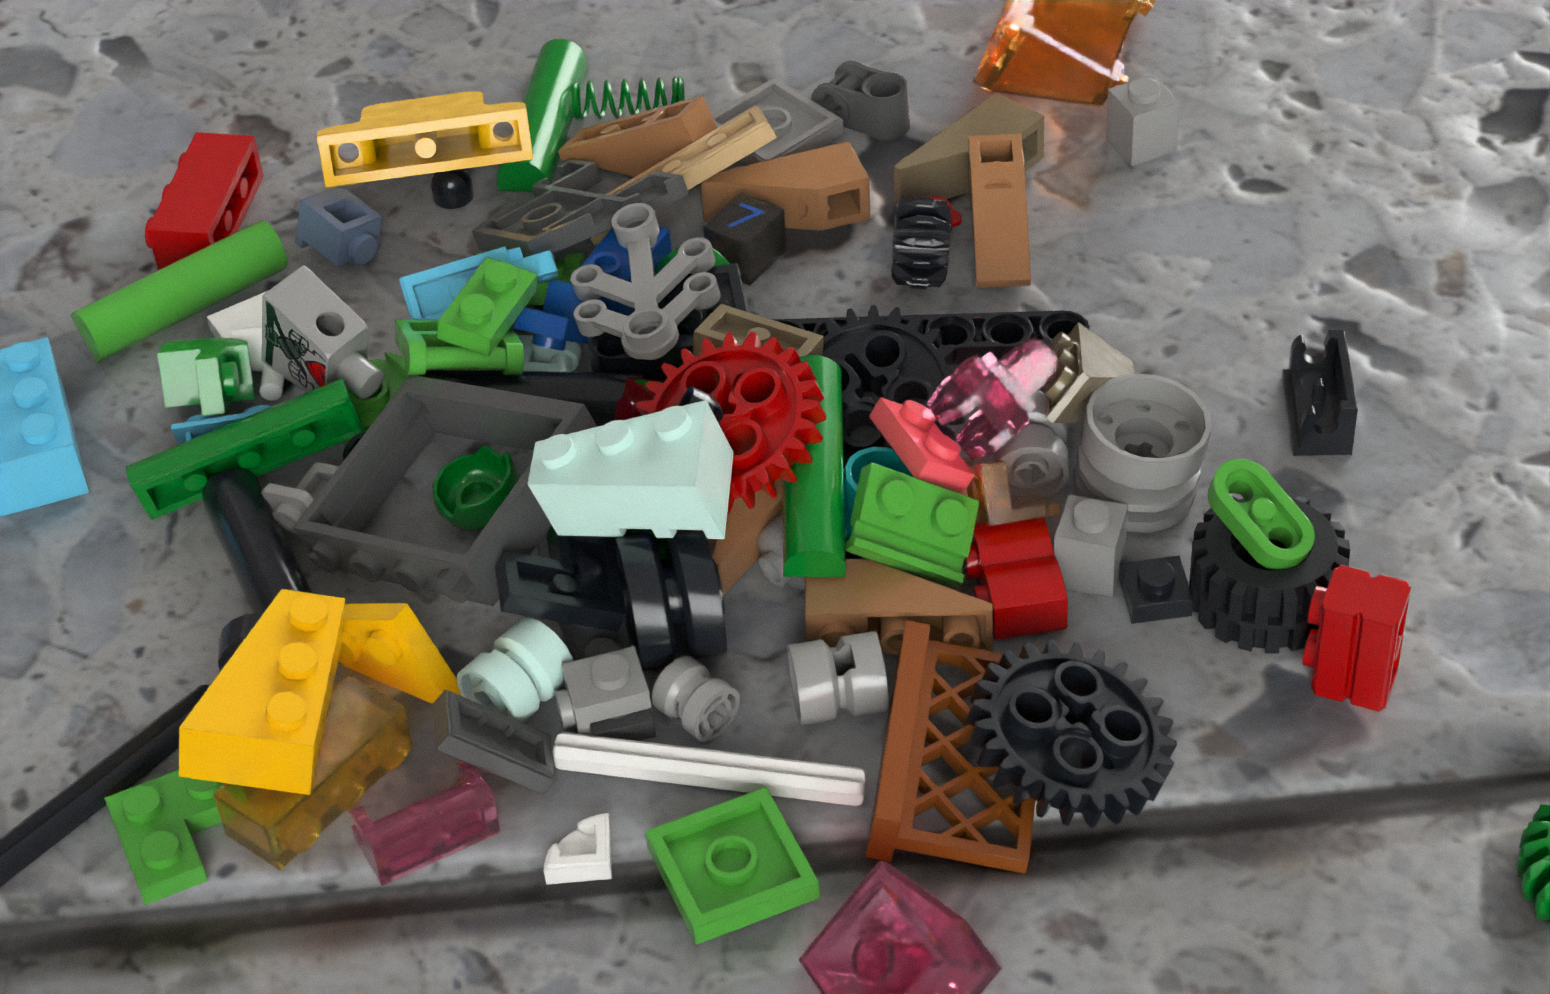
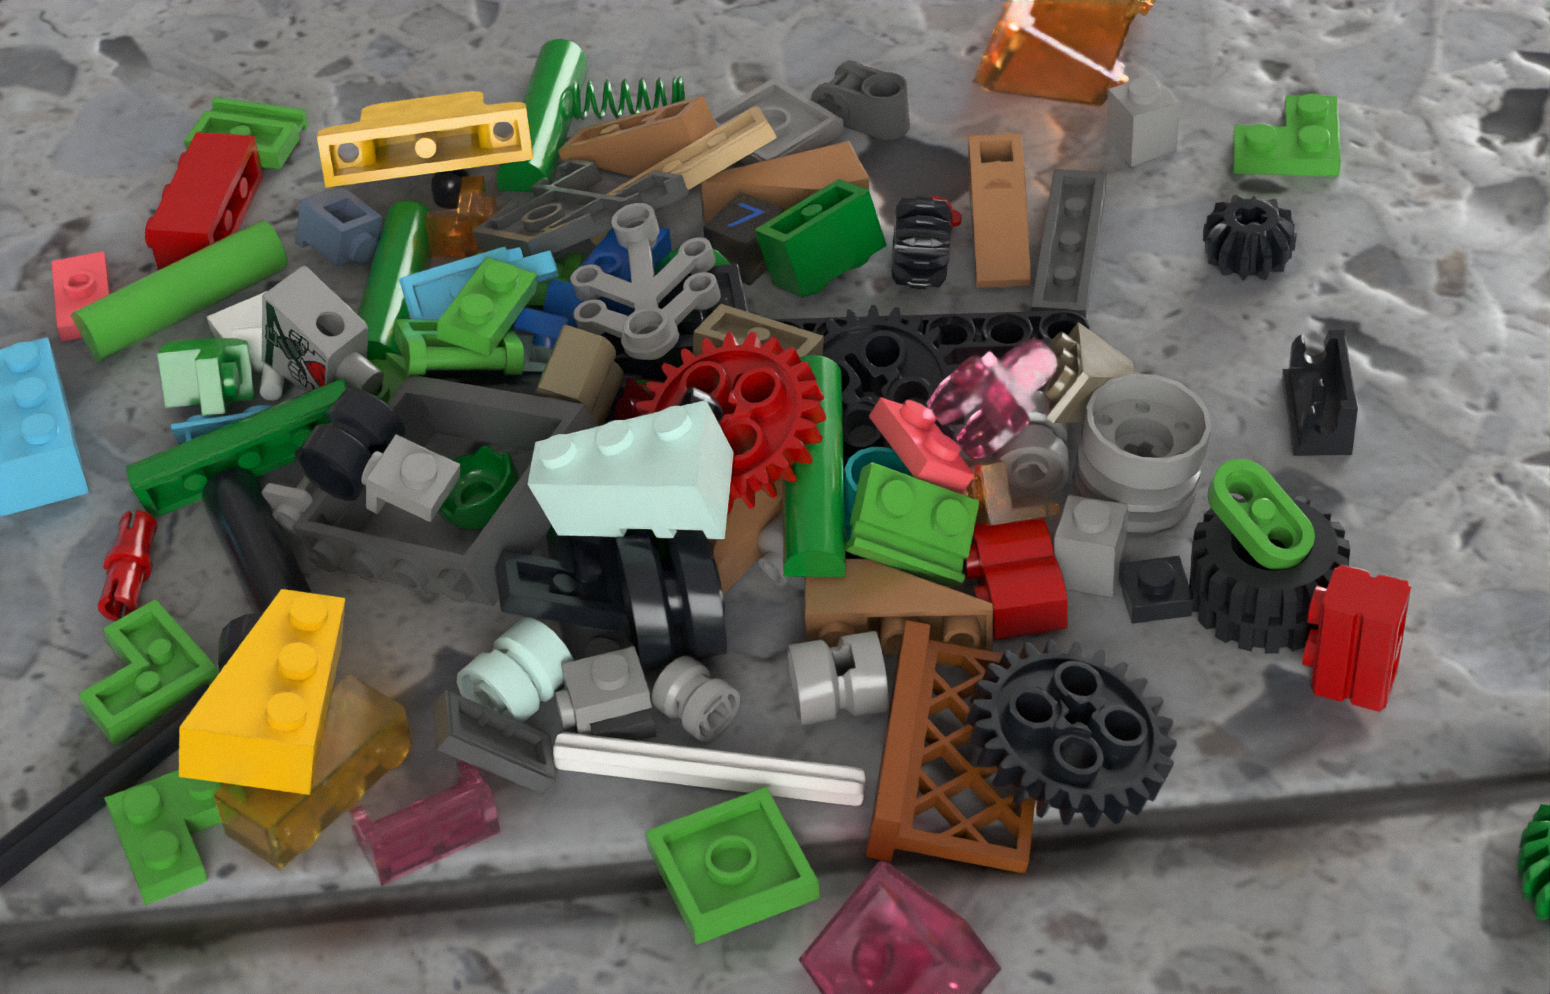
yellow wing [339,603,462,704] -> none
white tile [544,813,612,885] -> none
dark tan slope [893,92,1044,208] -> none
none -> coral plate [51,251,111,342]
none -> bright green plate [78,599,219,745]
none -> red pin [97,510,158,621]
none -> bright green plate [184,97,309,170]
none -> black wheel [295,388,406,501]
none -> green brick [357,200,439,360]
none -> light grey bracket [361,434,460,522]
none -> clear orange bracket [425,176,498,258]
none -> dark tan brick [535,325,624,427]
none -> green brick [754,179,887,298]
none -> dark grey plate [1031,169,1107,319]
none -> black gear [1203,193,1297,281]
none -> bright green plate [1233,94,1341,176]

